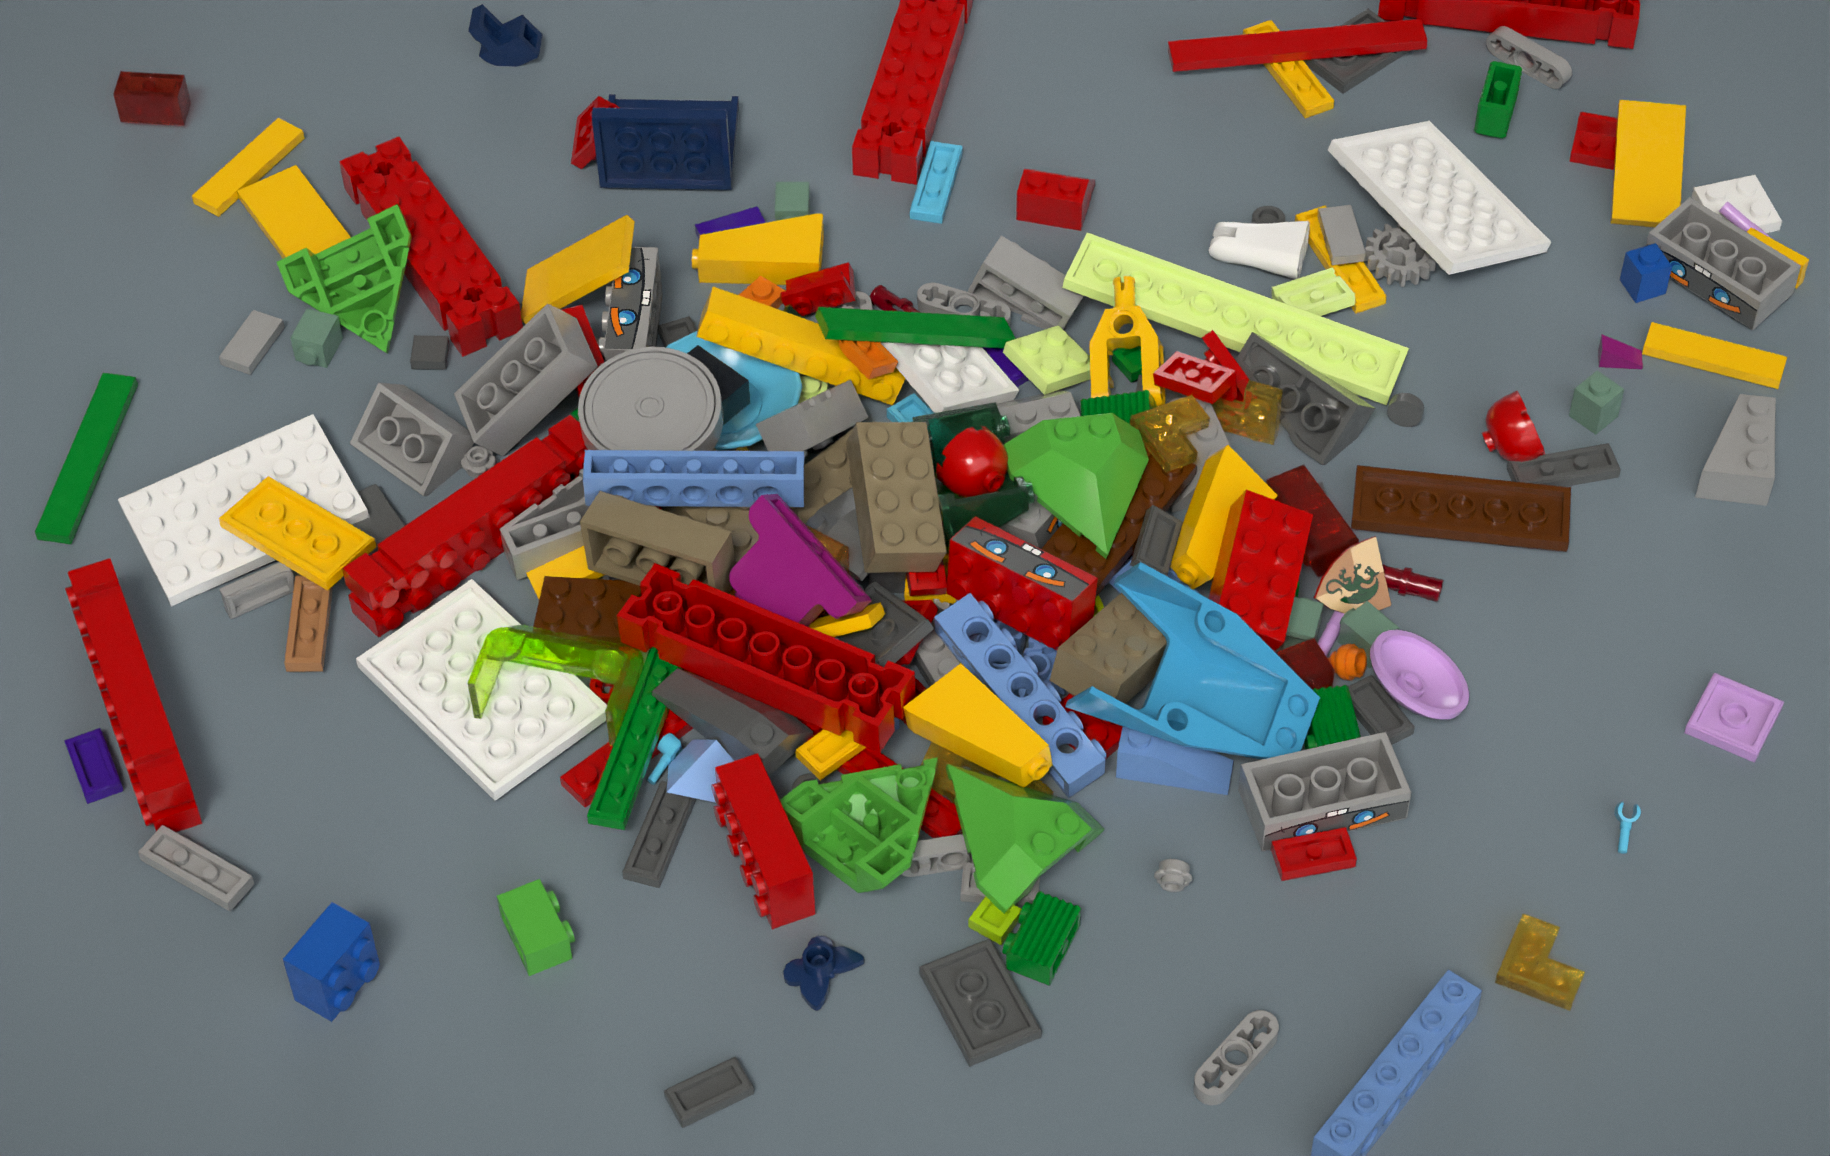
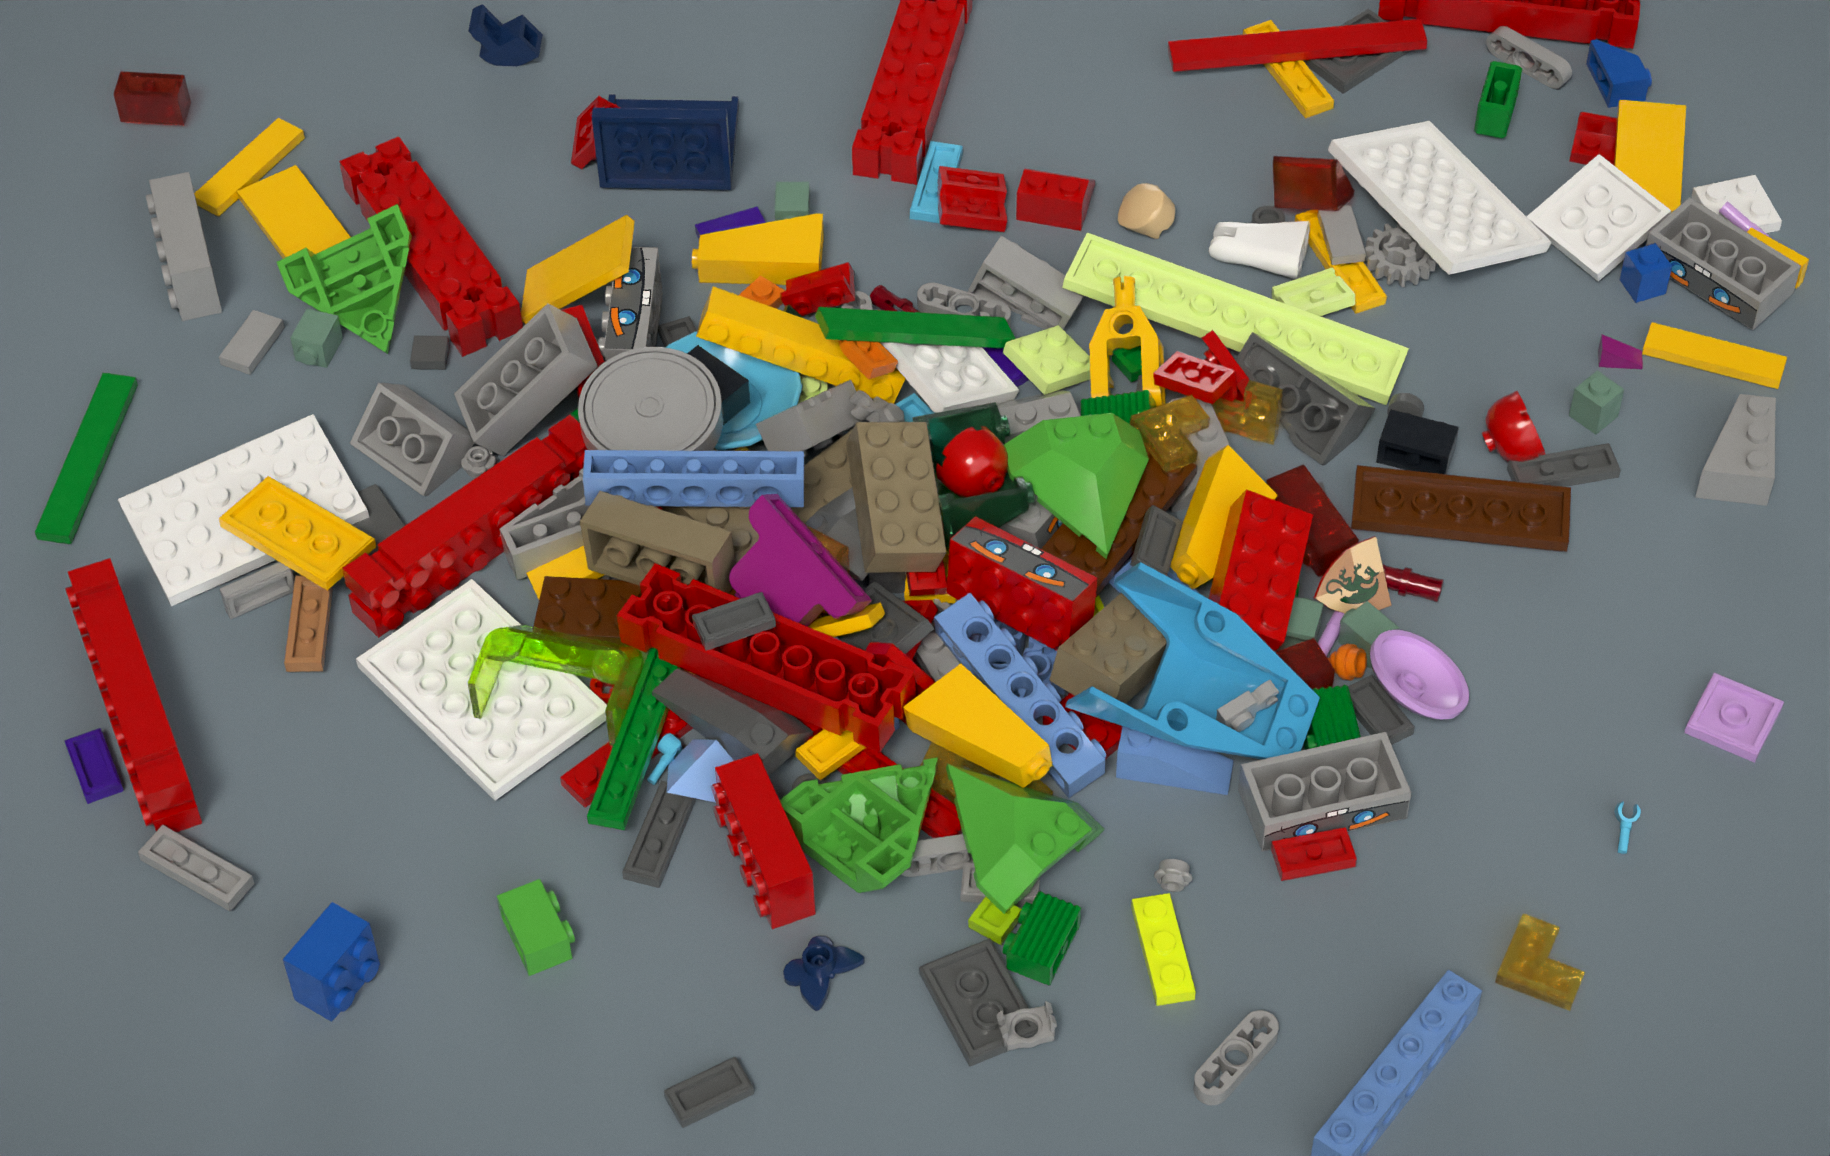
none -> light grey brick [146,172,222,321]
none -> dark grey tile [692,592,776,651]
none -> light grey plate [849,390,905,422]
none -> red tile [865,642,935,697]
none -> red slope [938,166,1007,232]
none -> light grey piece [996,1001,1057,1051]
none -> tan hair [1117,183,1175,239]
none -> neon yellow plate [1131,893,1196,1006]
none -> light grey plate [1216,680,1279,732]
none -> clear red slope [1273,156,1355,211]
none -> black brick [1376,409,1459,474]
none -> white plate [1527,154,1671,282]
none -> blue slope [1586,39,1652,108]

